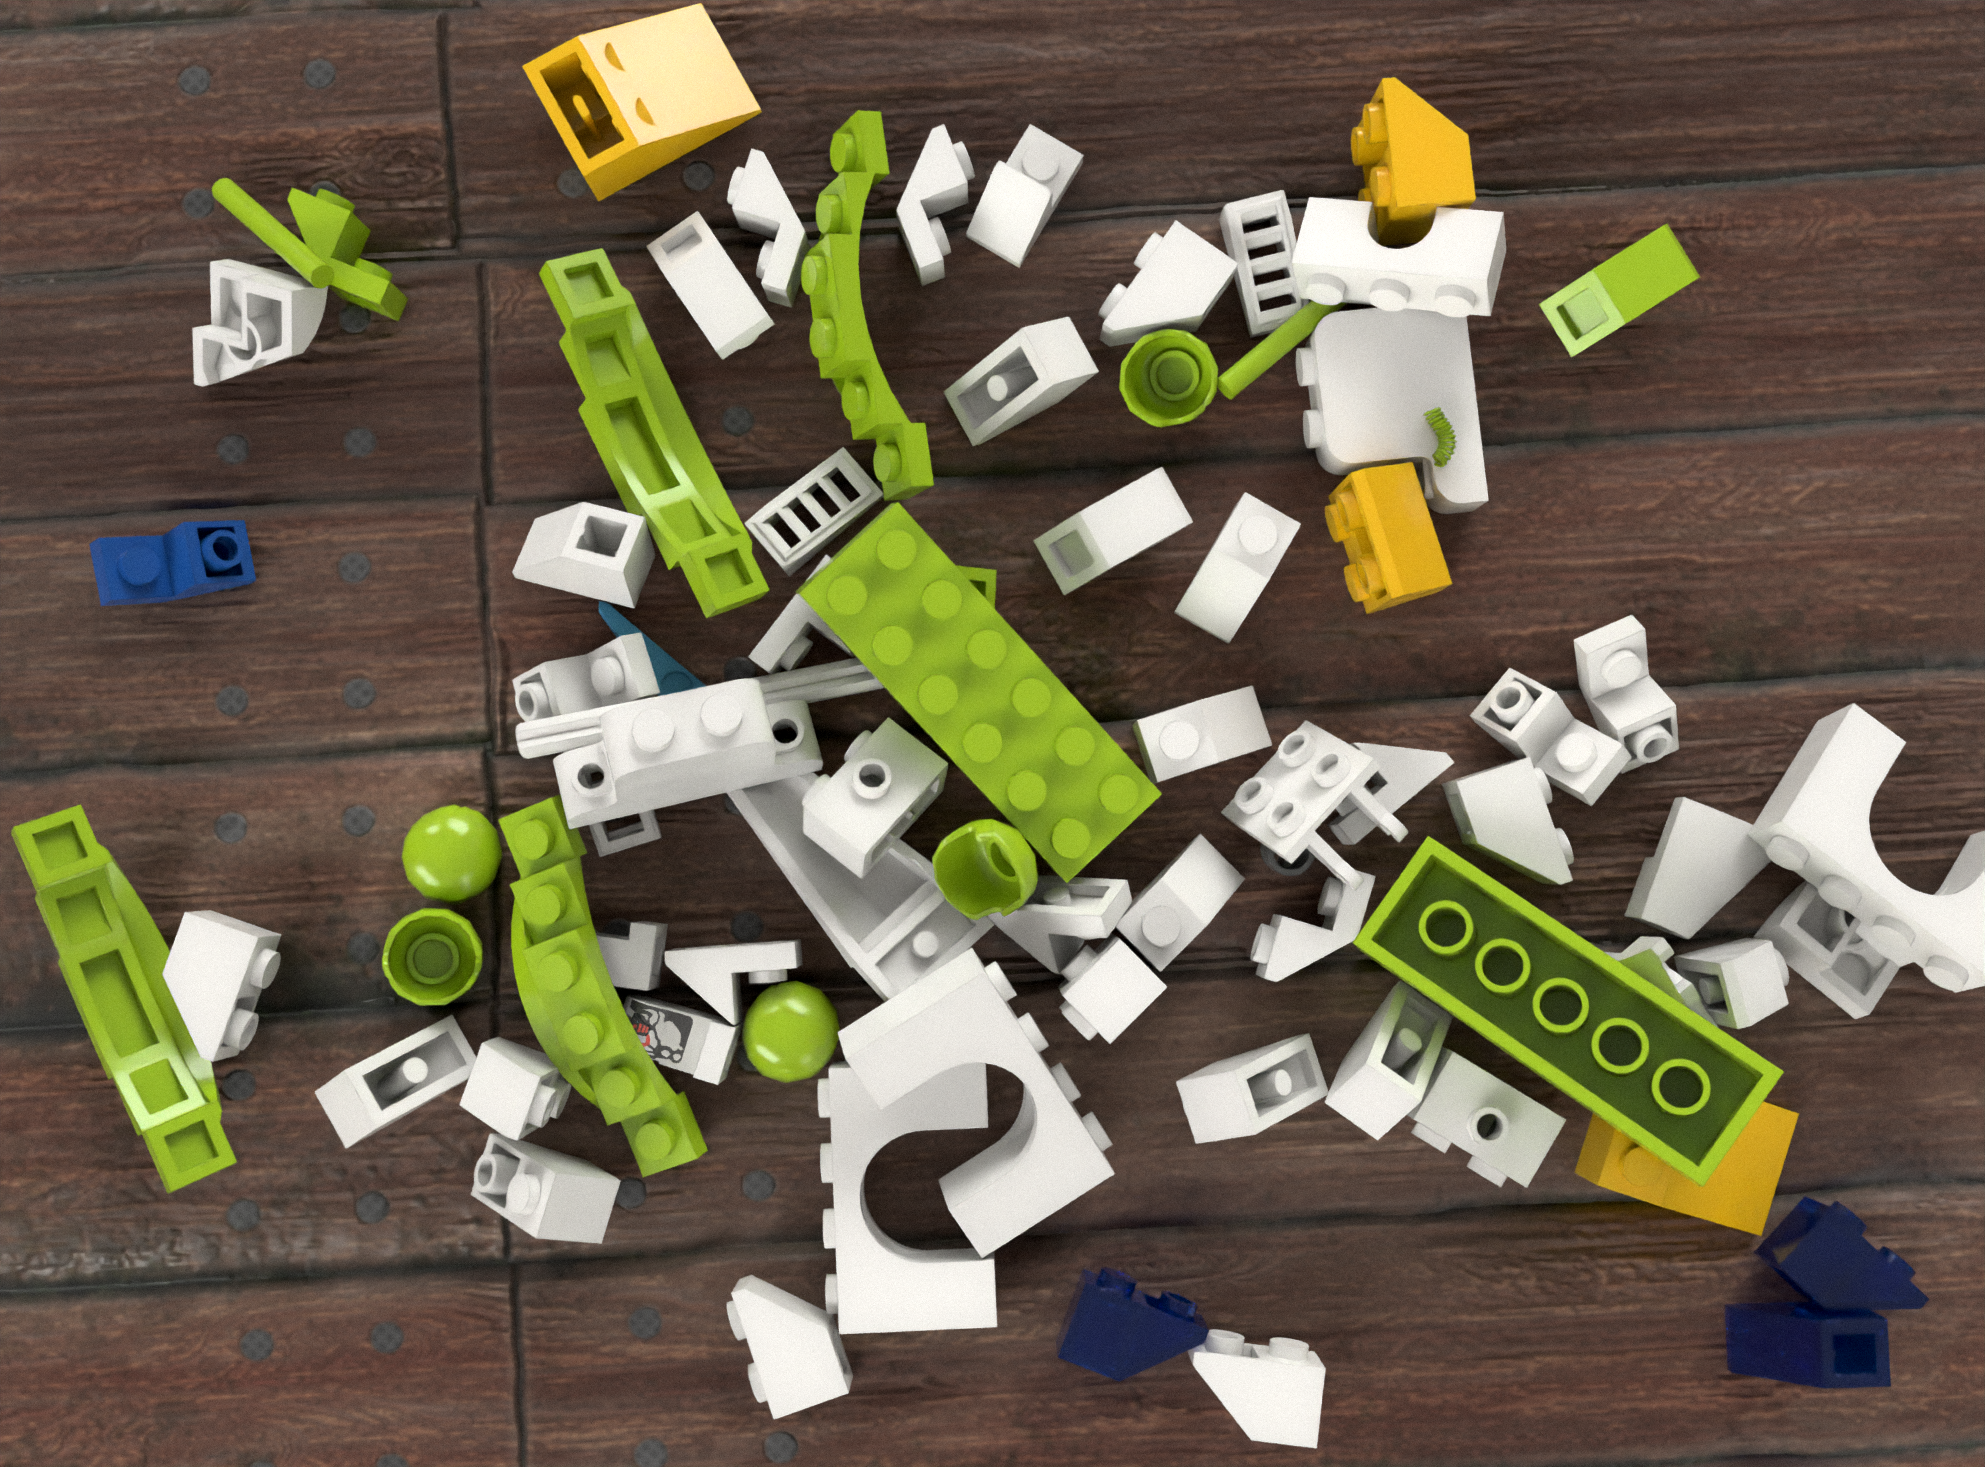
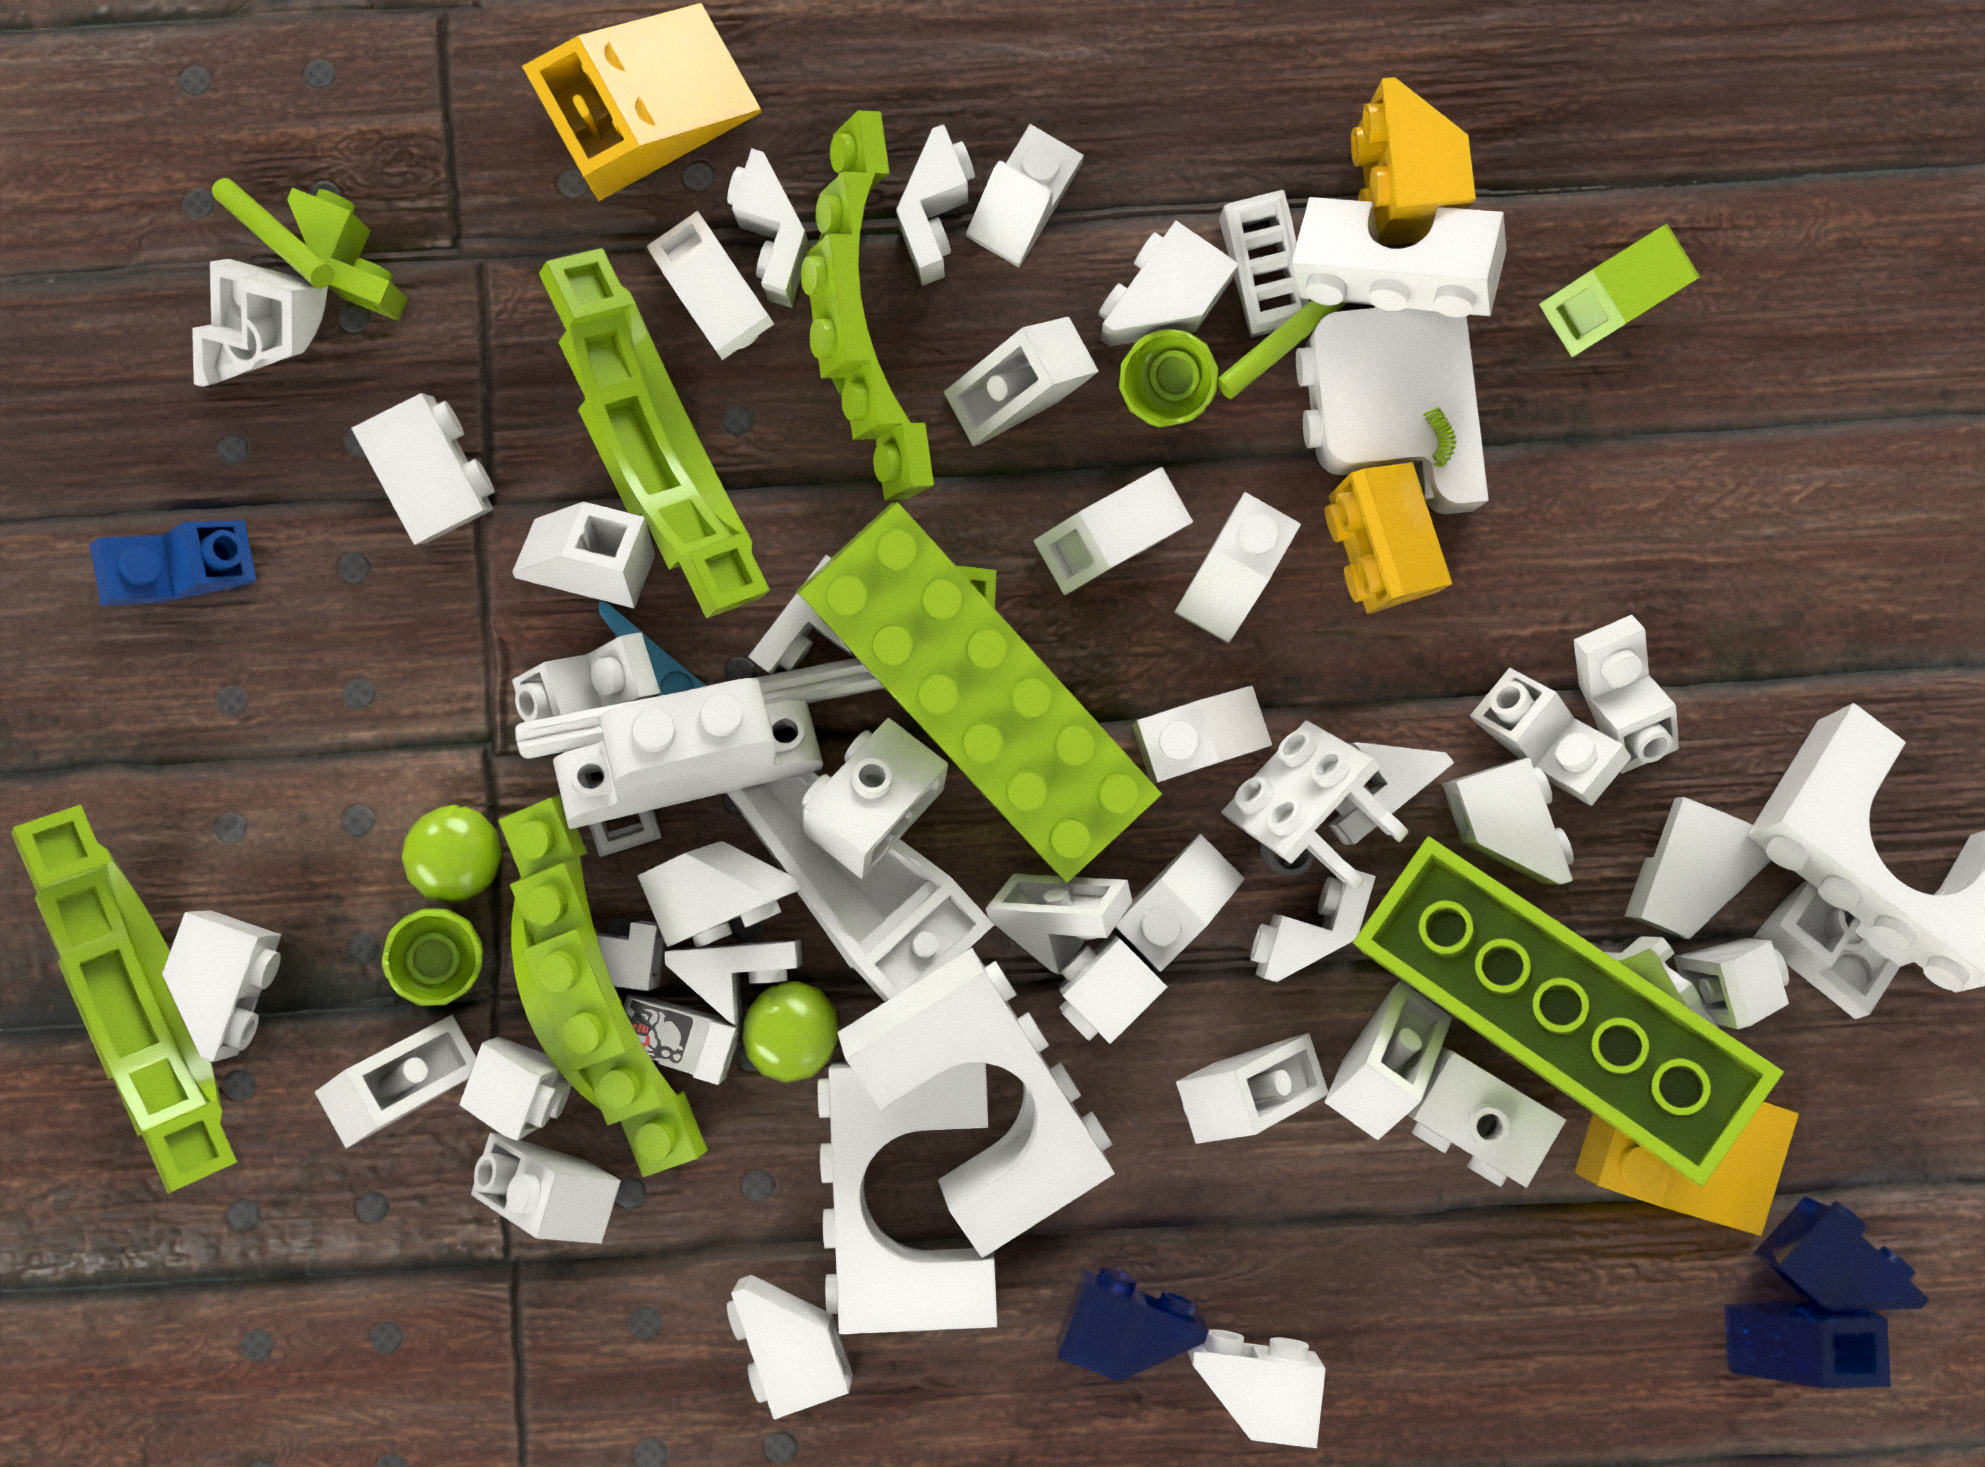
white slope [744,447,884,577] -> none
lime hair [932,819,1038,920] -> none
none -> white brick [351,393,495,545]
none -> white slope [637,841,800,949]

